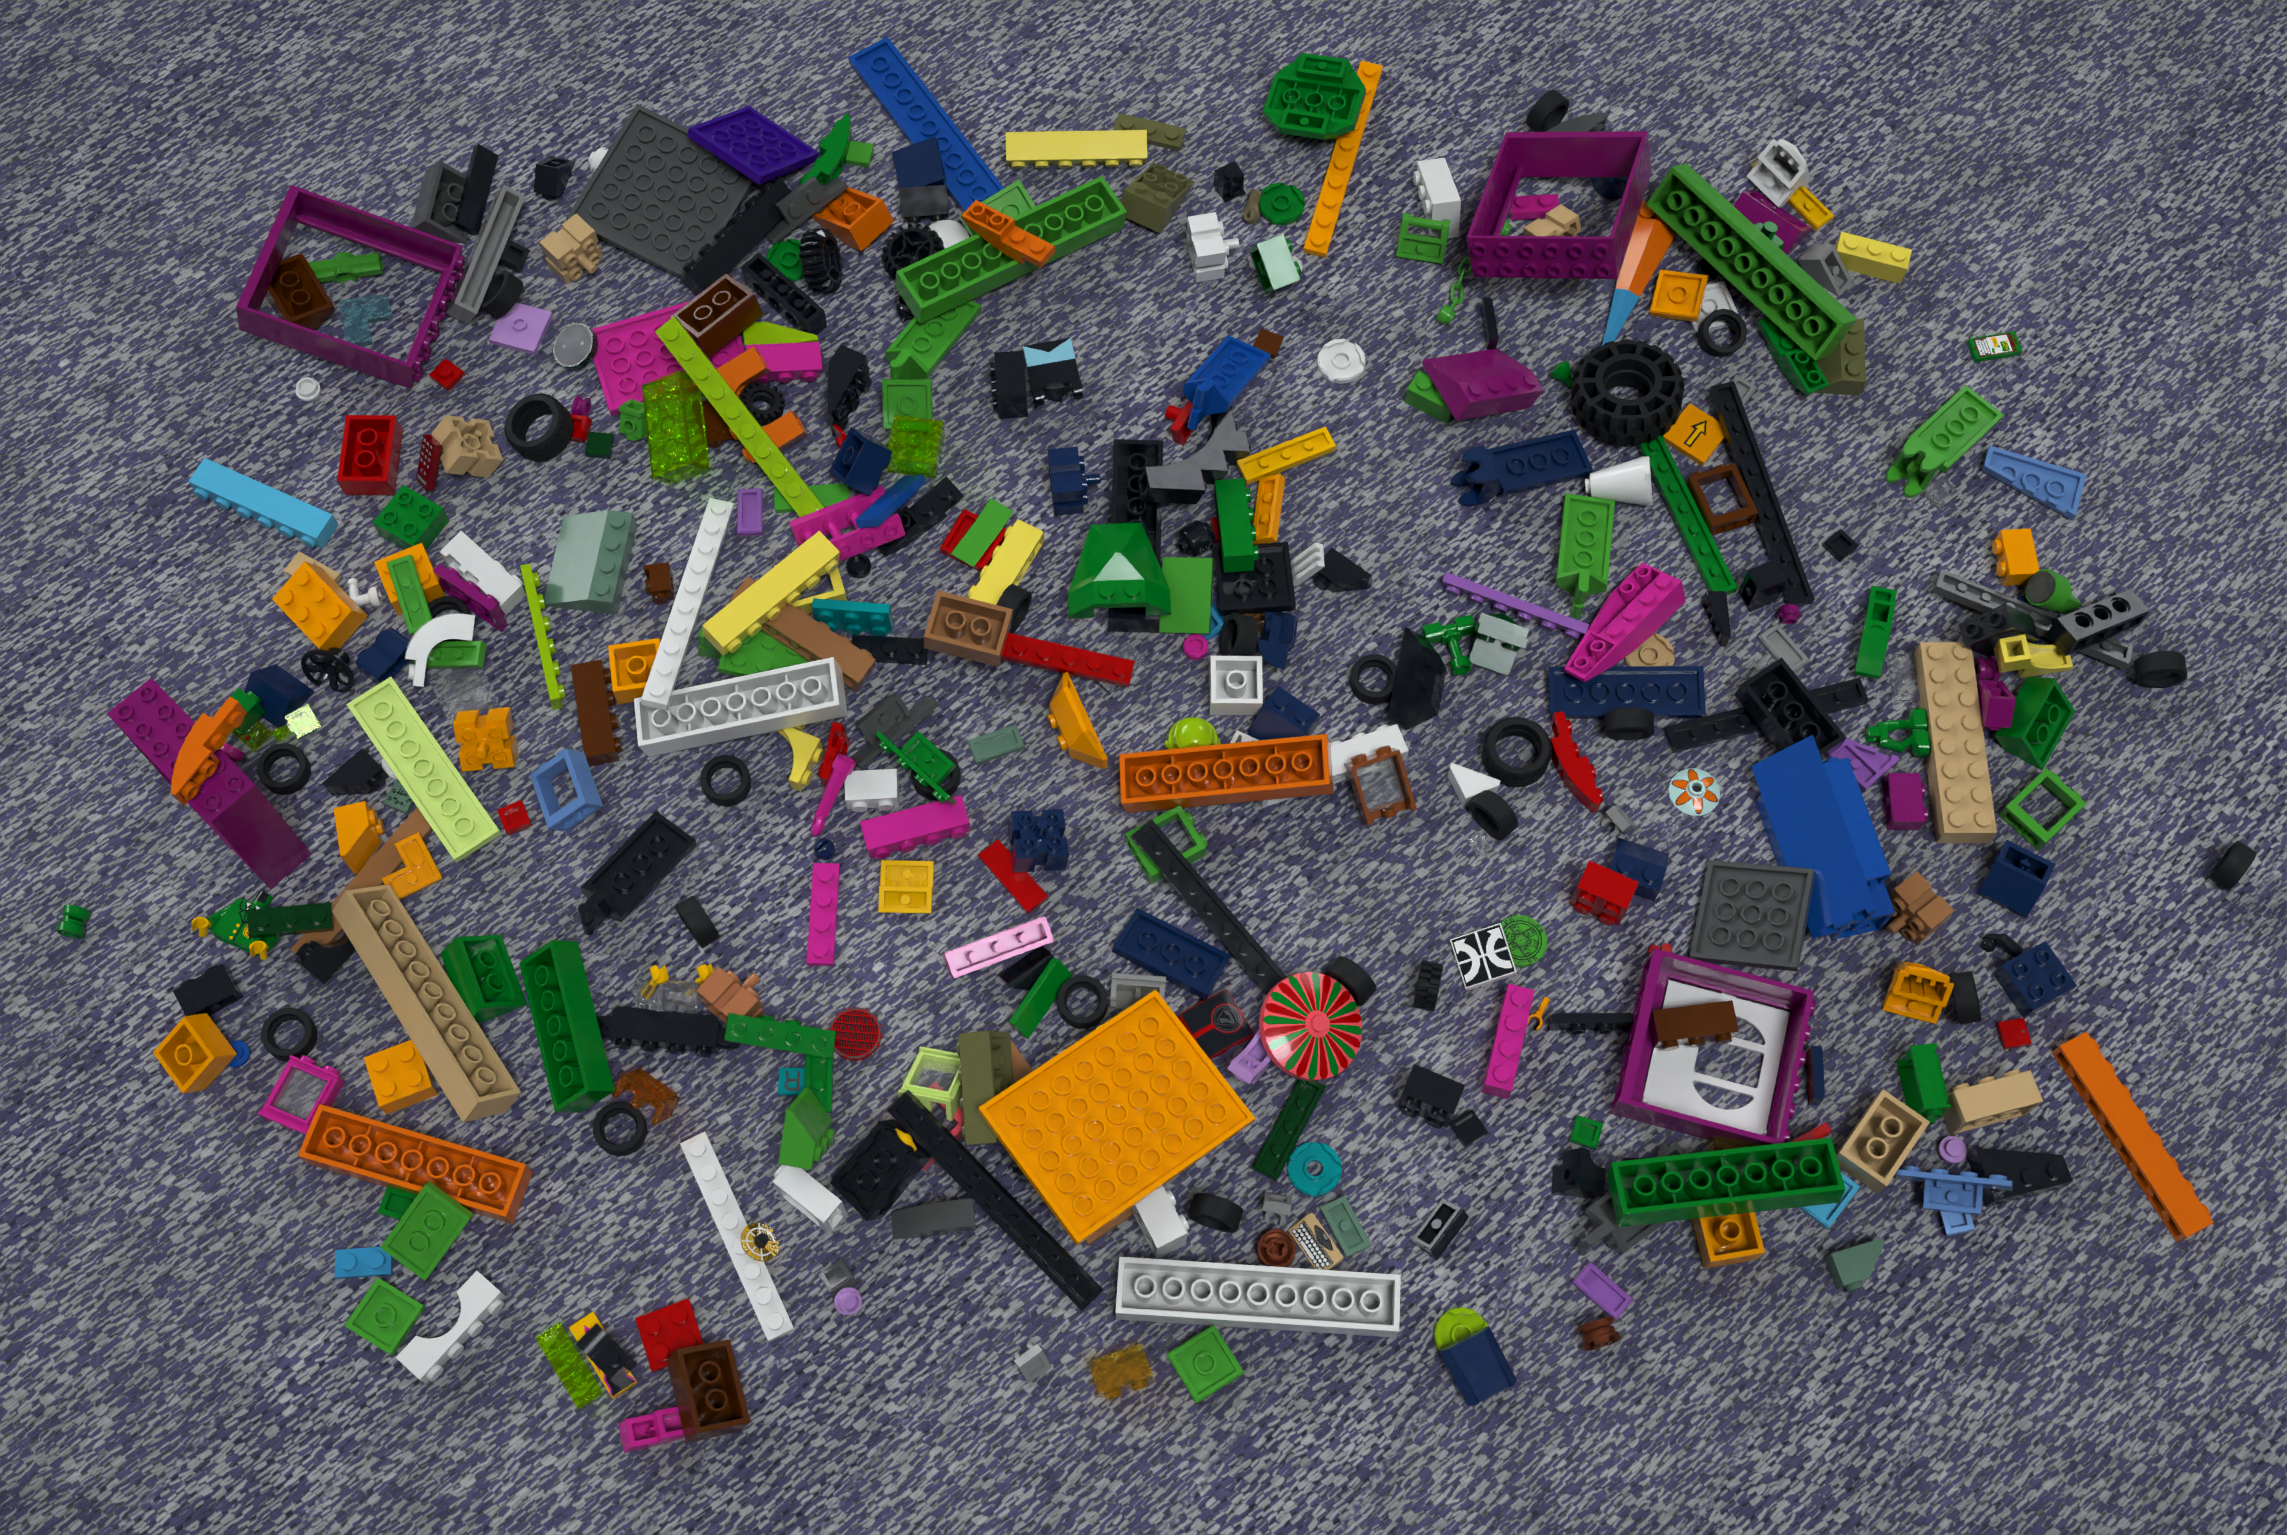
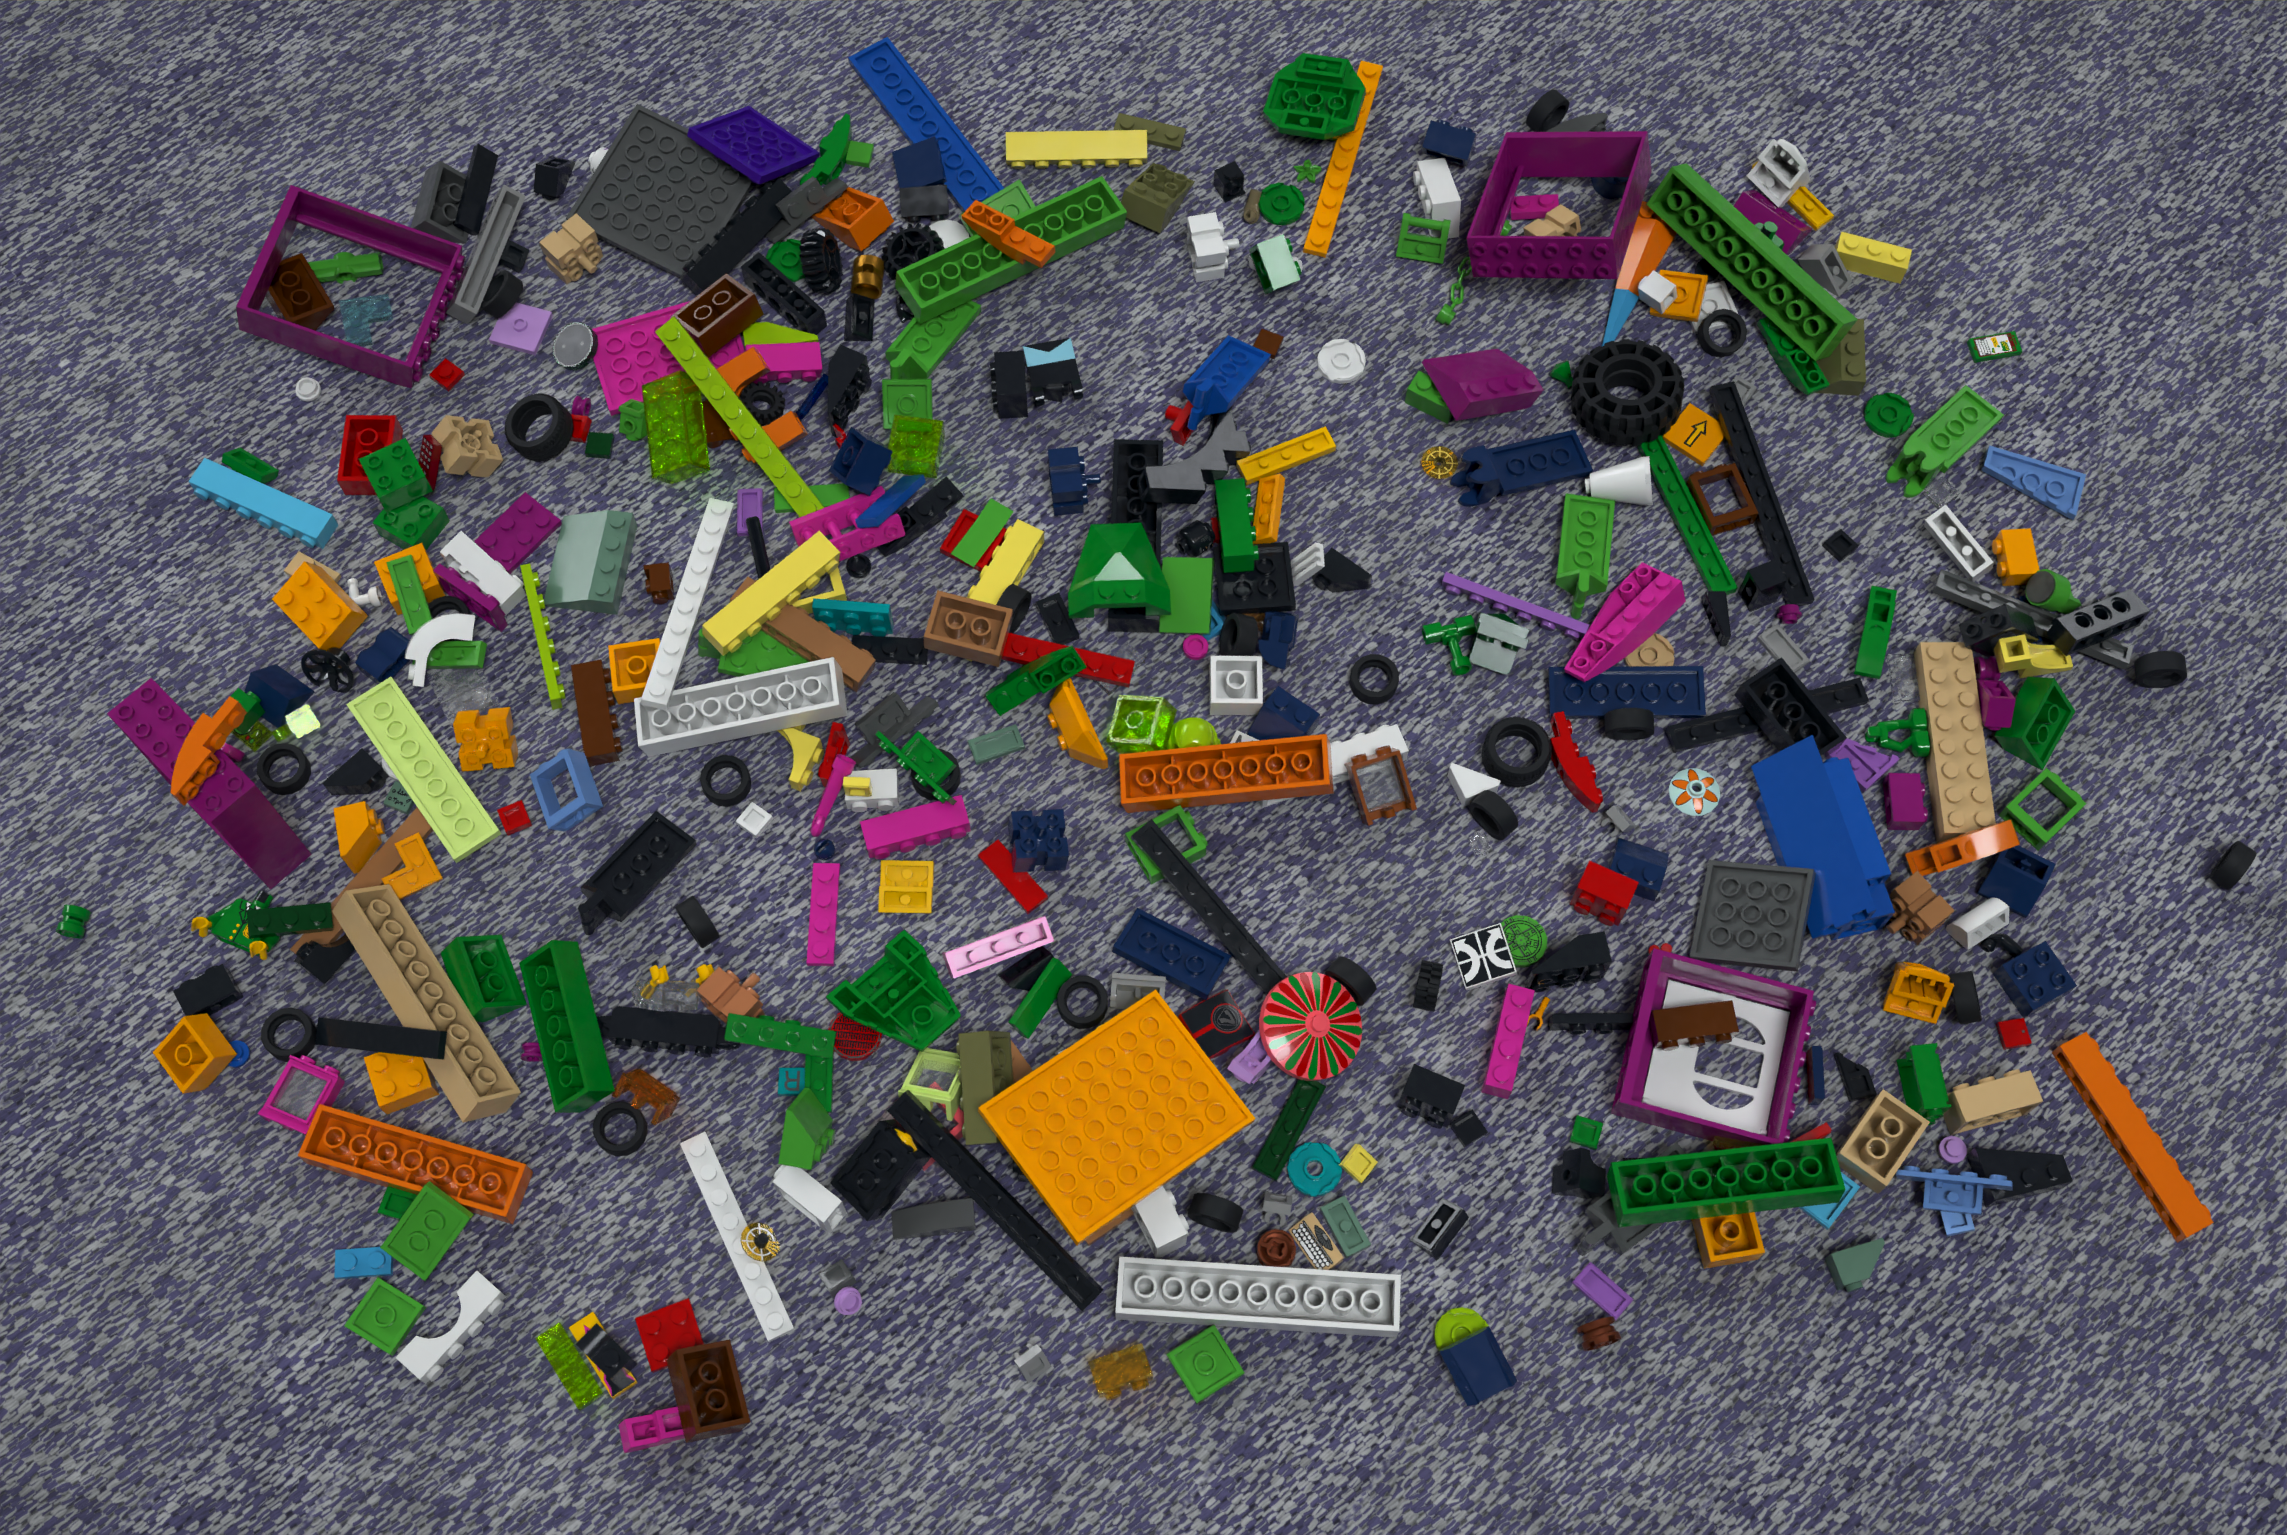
black wedge [1387,628,1447,730] -> none
black tile [1480,297,1499,350] -> none
none -> green plate [221,448,279,484]
none -> black tile [315,1017,447,1059]
none -> green brick [359,438,433,513]
none -> magenta plate [474,492,562,574]
none -> magenta bush [521,1042,543,1062]
none -> white tile [736,802,773,838]
none -> black axle [746,516,770,580]
none -> clear blue tile [795,373,828,421]
none -> green wedge [826,930,961,1052]
none -> light yellow tile [843,777,872,797]
none -> black slope [844,293,875,341]
none -> pearl gold wheel [851,255,884,299]
none -> green slope [986,645,1087,716]
none -> black plate [1036,593,1079,645]
none -> clear neon green brick [1106,695,1177,754]
none -> bright green plant [1293,159,1322,183]
none -> light yellow tile [1339,1144,1378,1183]
none -> clear yellow piece [1421,446,1458,479]
none -> dark blue slope [1422,119,1476,166]
none -> black slope [1525,931,1612,993]
none -> white brick [1638,270,1678,314]
none -> black tile [1834,1052,1877,1102]
none -> green tile [1864,393,1914,438]
none -> orange slope [1905,819,2020,876]
none -> white brick [1924,505,1994,582]
none -> white brick [1946,898,2009,950]

